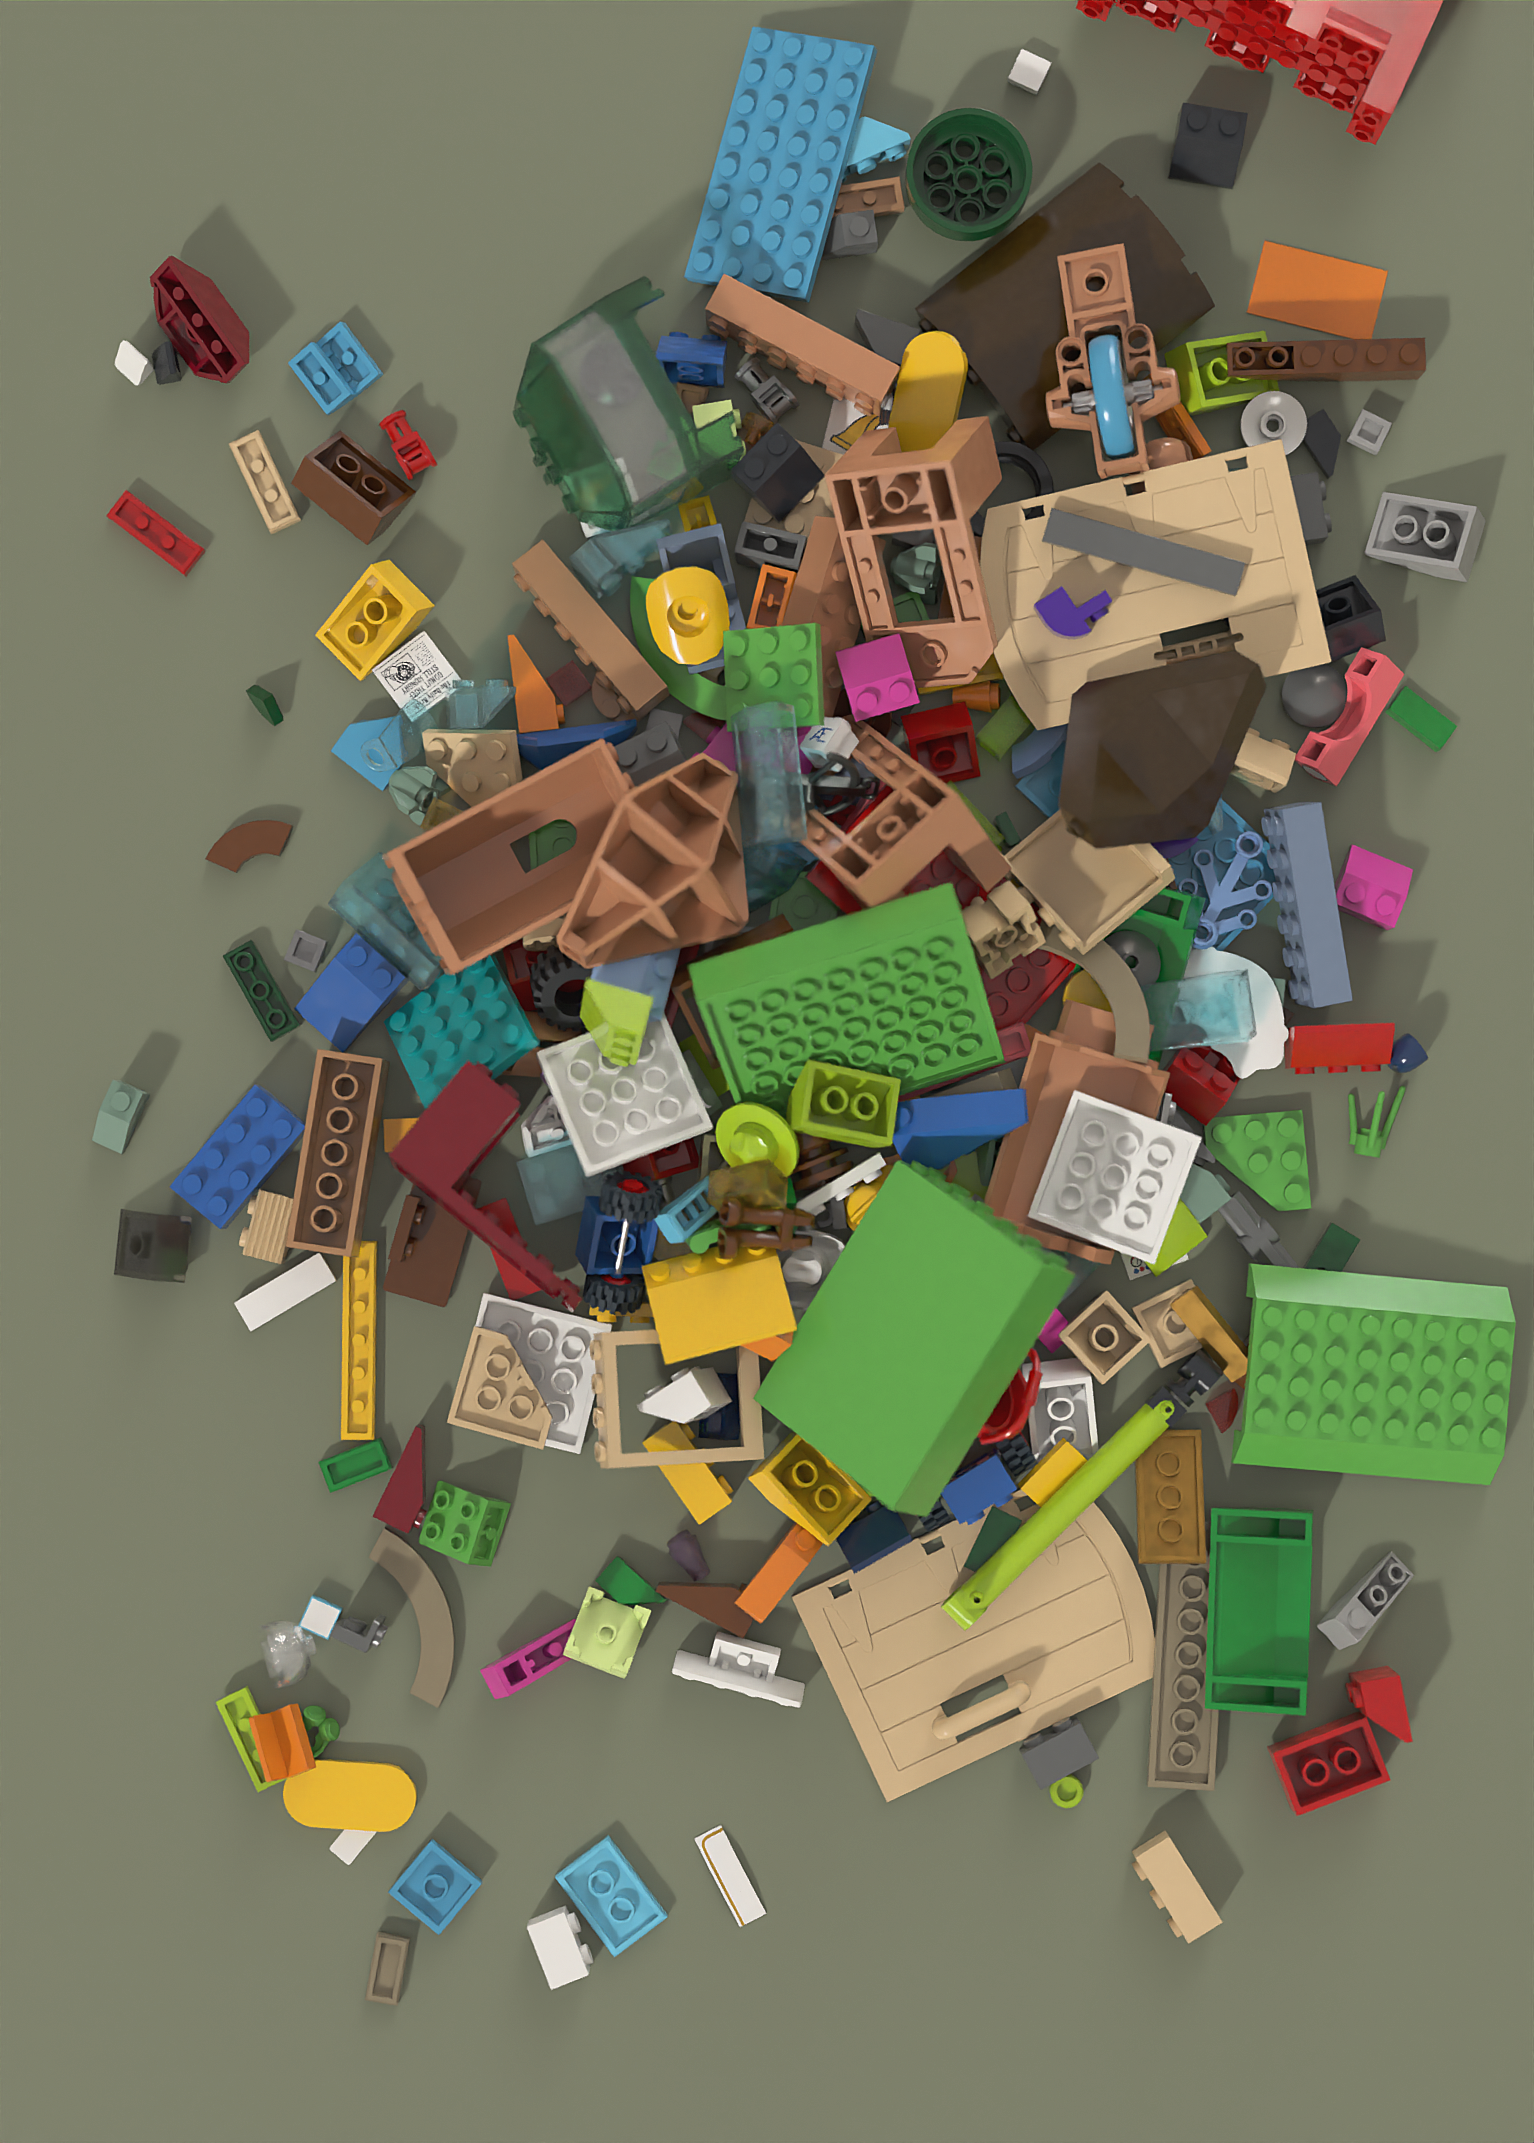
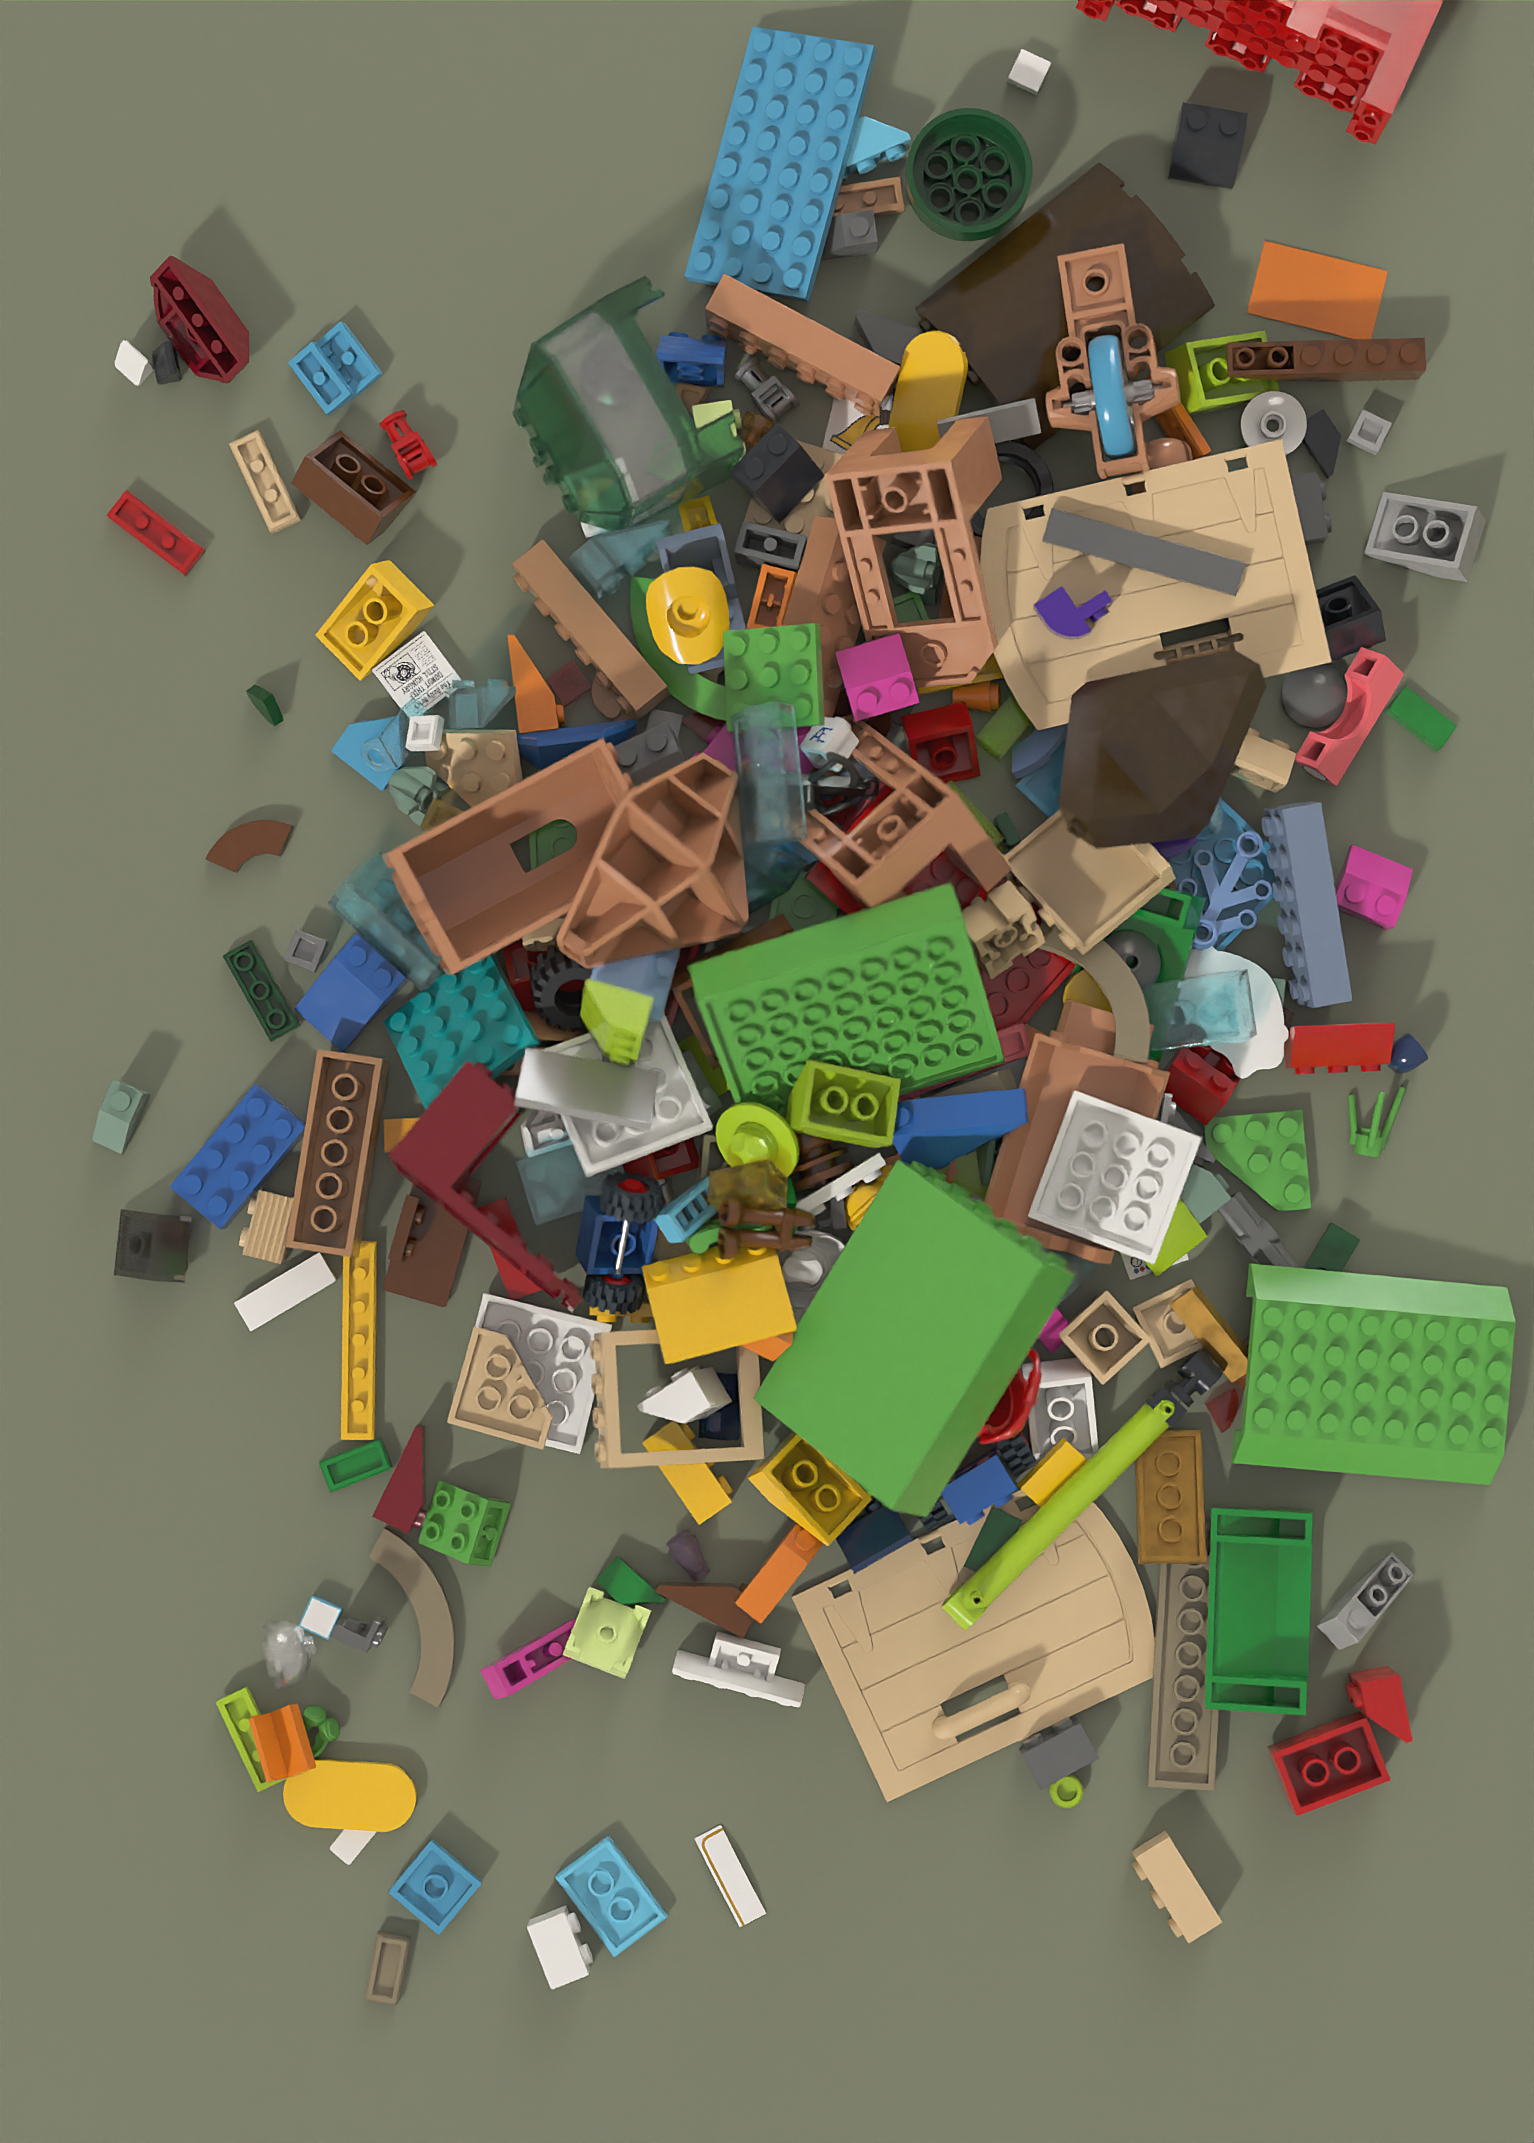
none -> white tile [405,715,445,751]
none -> light grey tile [515,1047,659,1131]
none -> light grey tile [937,398,1041,443]

